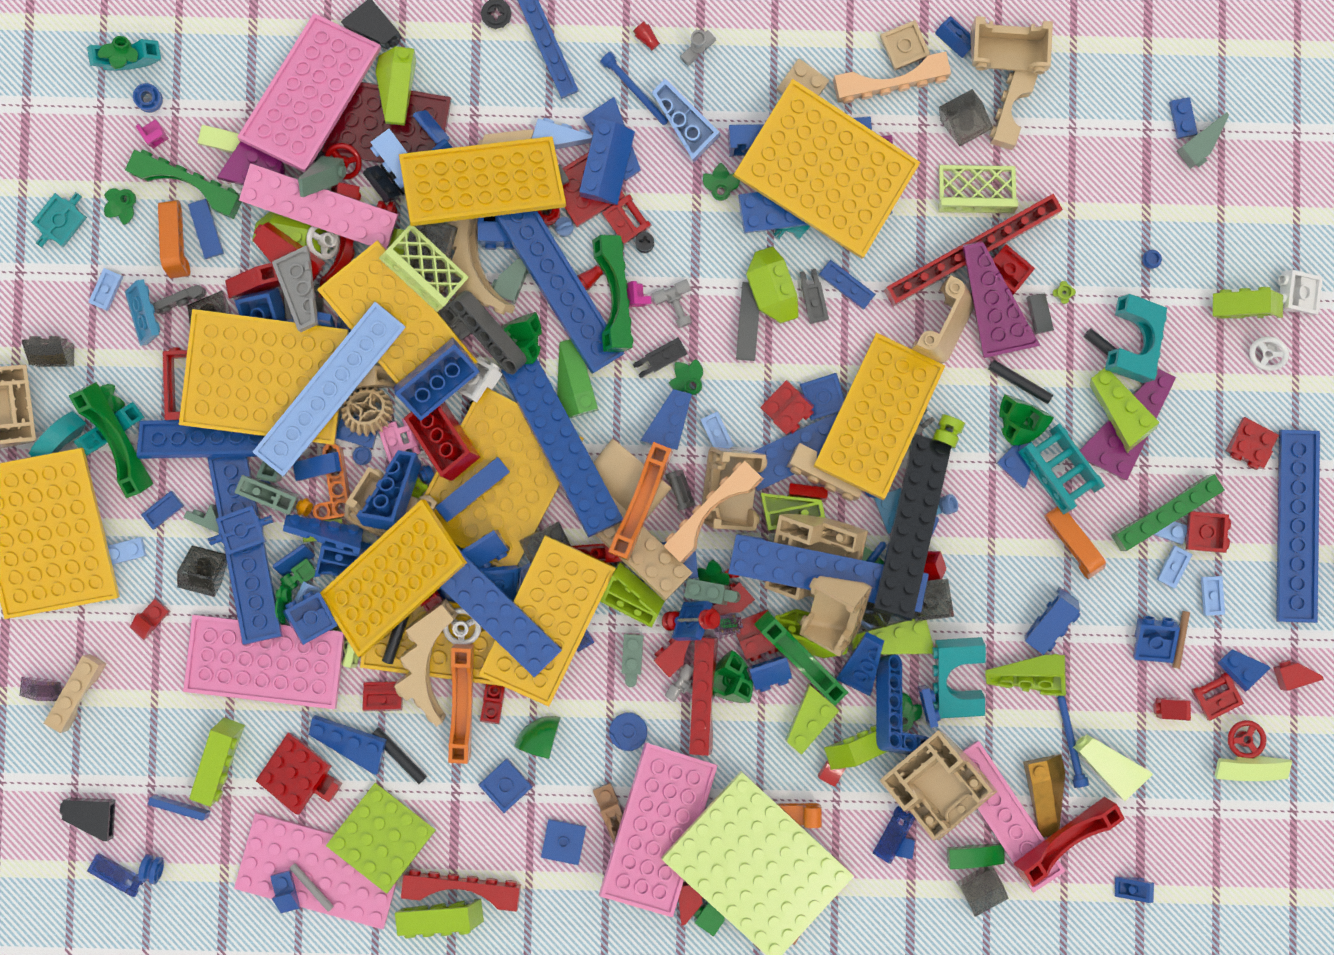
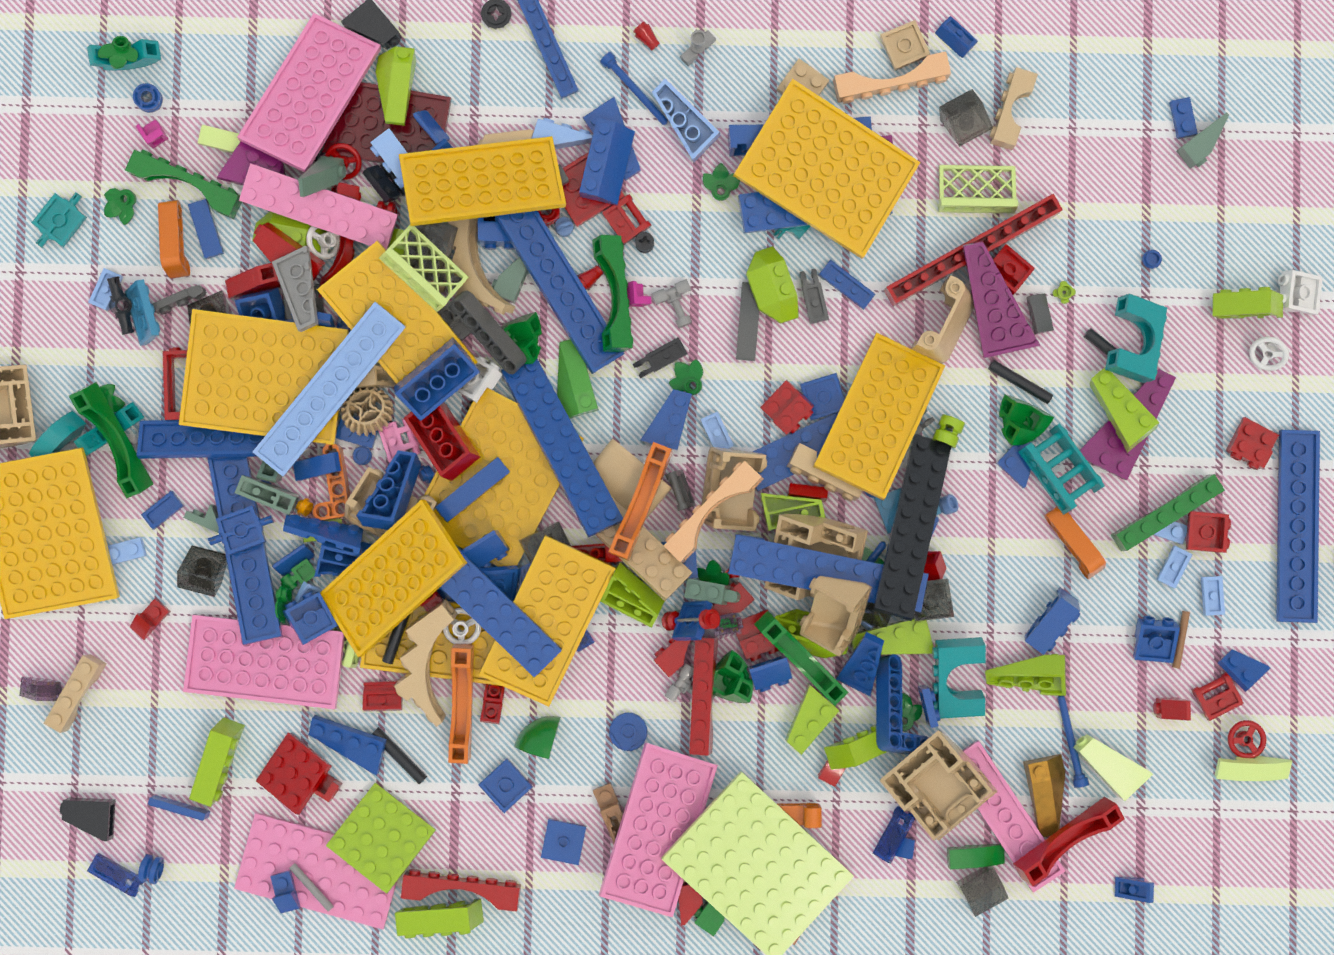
clear smoke slope [22,336,74,367] -> none
lime plate [411,477,428,499] -> none
sand green brick [622,633,643,687] -> none
tan windscreen [970,16,1053,75] -> none
red slope [1273,660,1324,691] -> none
none -> black pin [107,276,134,335]

